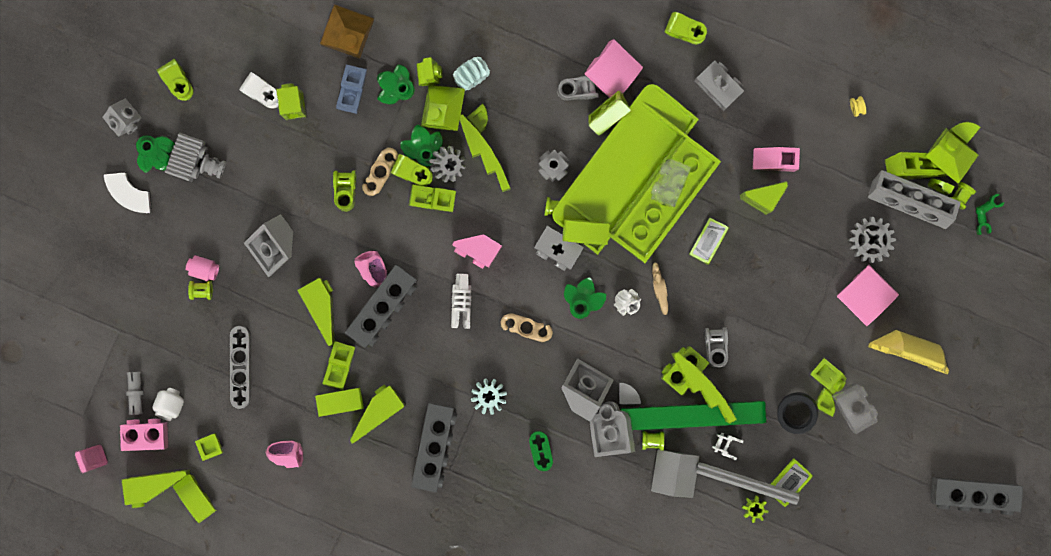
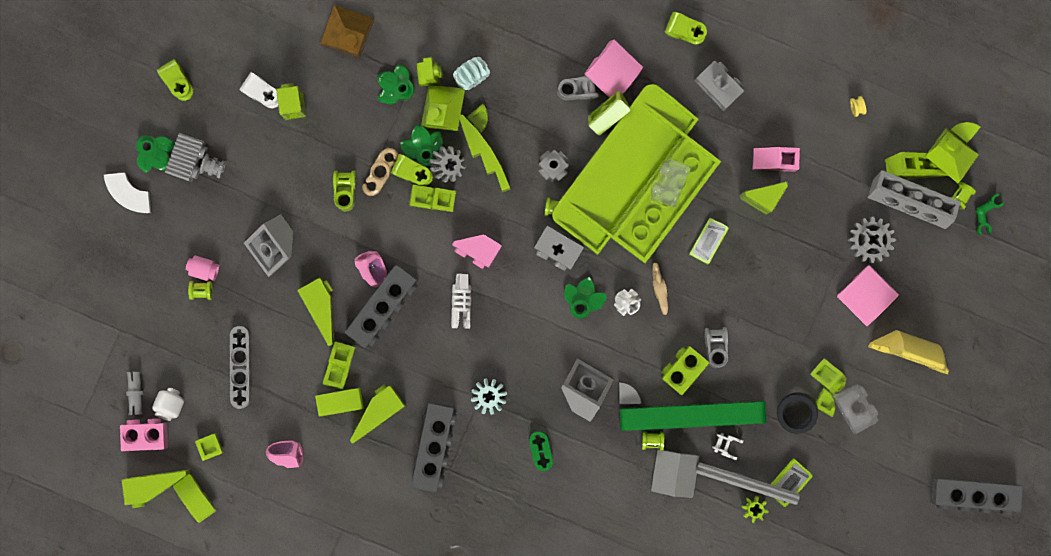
bright pink slope [75,445,108,473] -> none
light grey brick [102,98,142,137] -> none
sand blue slope [336,65,367,114] -> none
tan piece [501,313,553,342] -> none
lime slope [562,219,610,245] -> none
light grey plate [590,401,635,457] -> none
lime slope [672,352,737,423] -> none
lime tile [928,179,955,195] -> none

